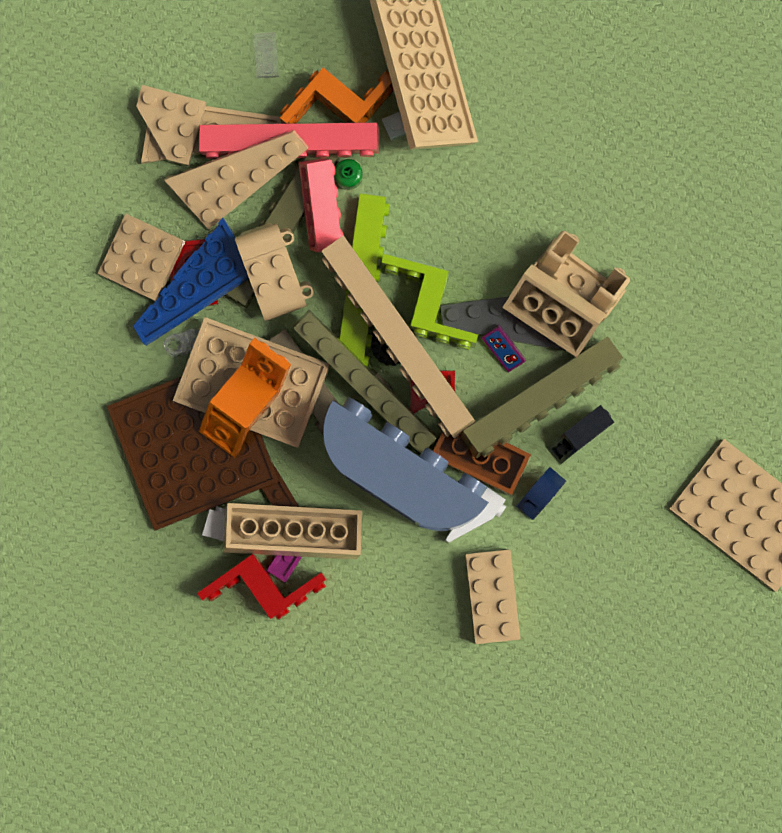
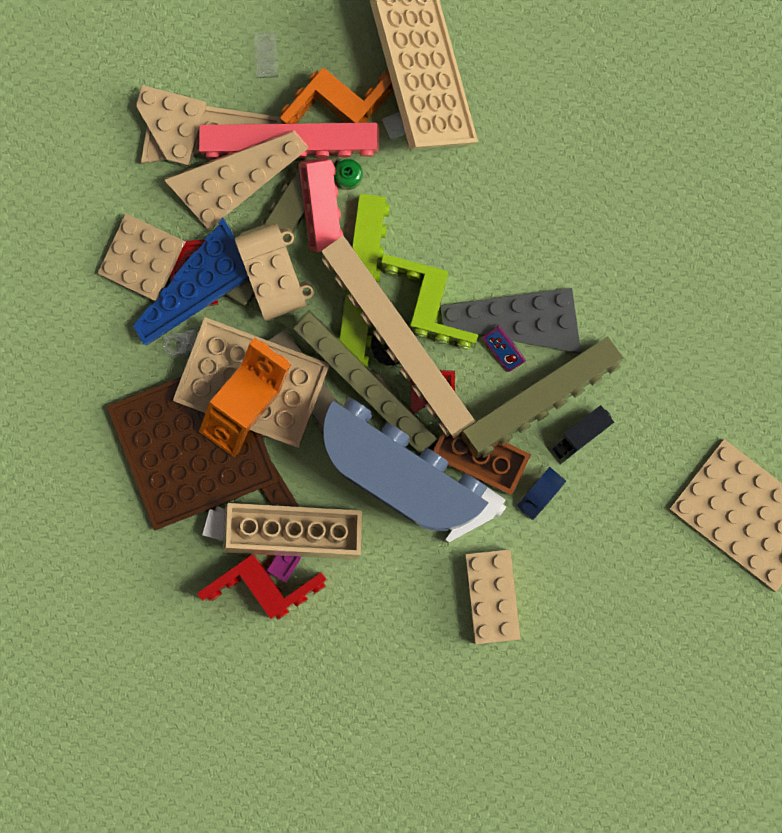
tan brick [502,264,606,357] -> none
tan container [534,231,630,322] -> none

